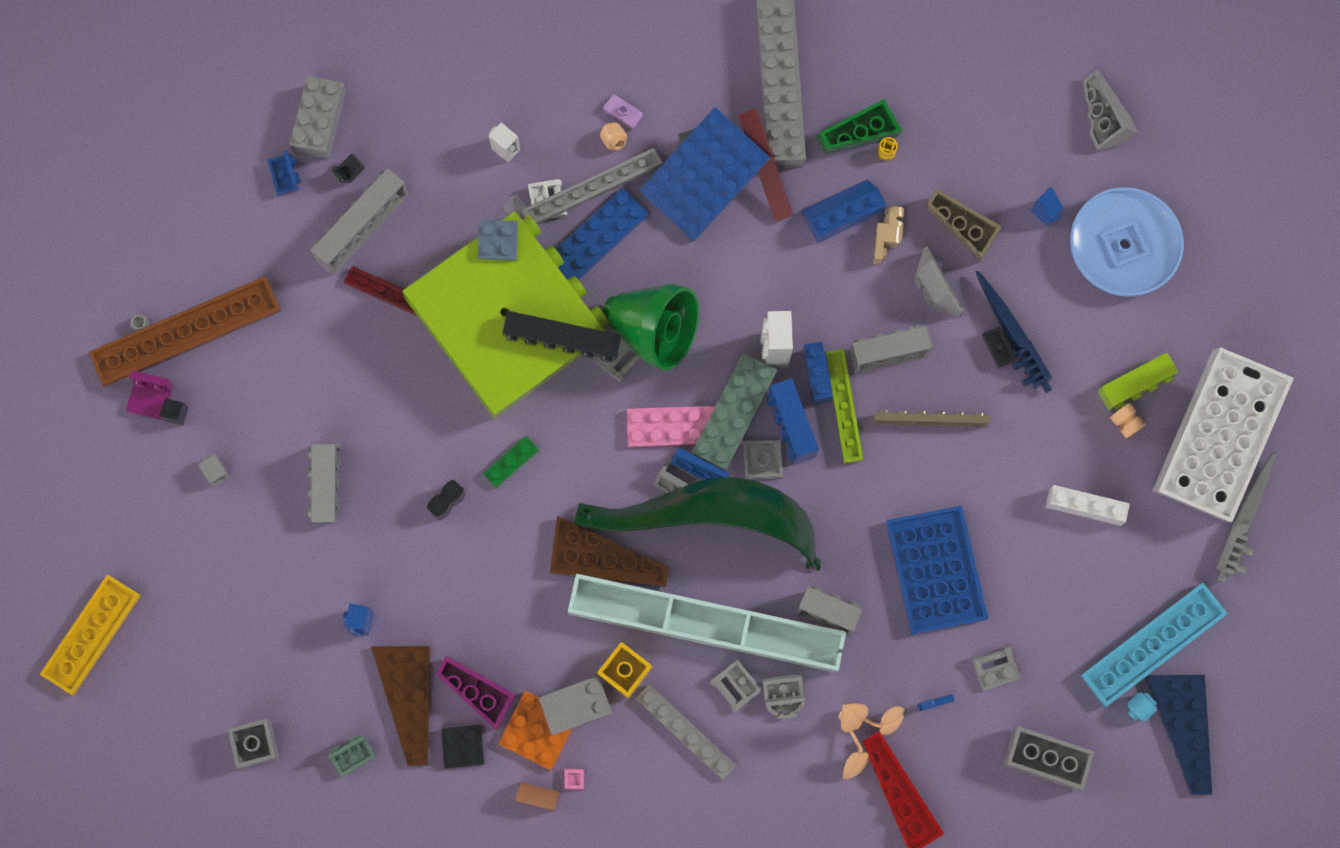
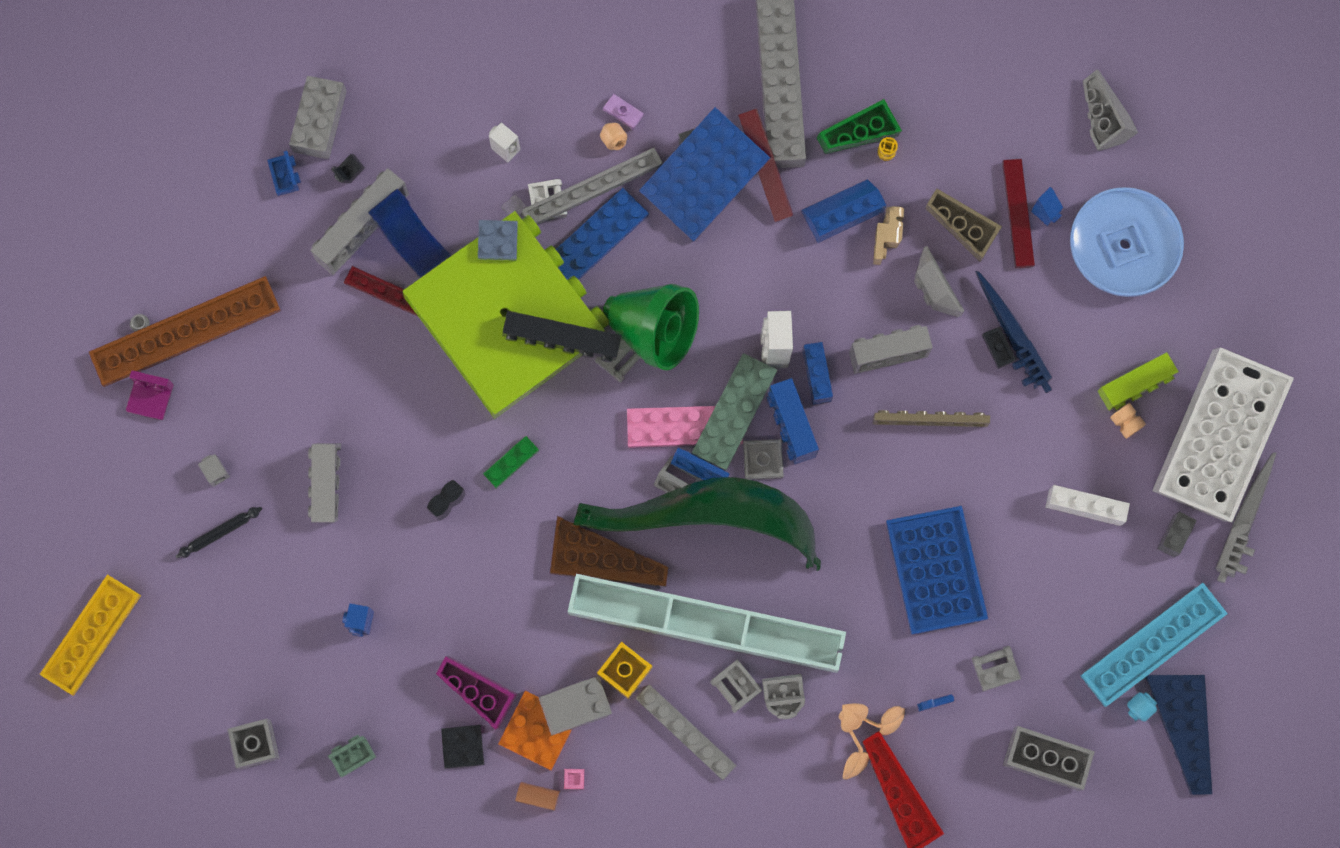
black brick [159,398,188,426] -> none
reddish brown wing [371,646,431,766] -> none
light grey brick [796,586,863,636] -> none
lime plate [825,349,863,464] -> none
none -> black wheel [176,507,263,558]
none -> clear blue windscreen [368,189,451,278]
none -> dark red tile [1002,159,1035,268]
none -> dark grey brick [1157,511,1197,558]

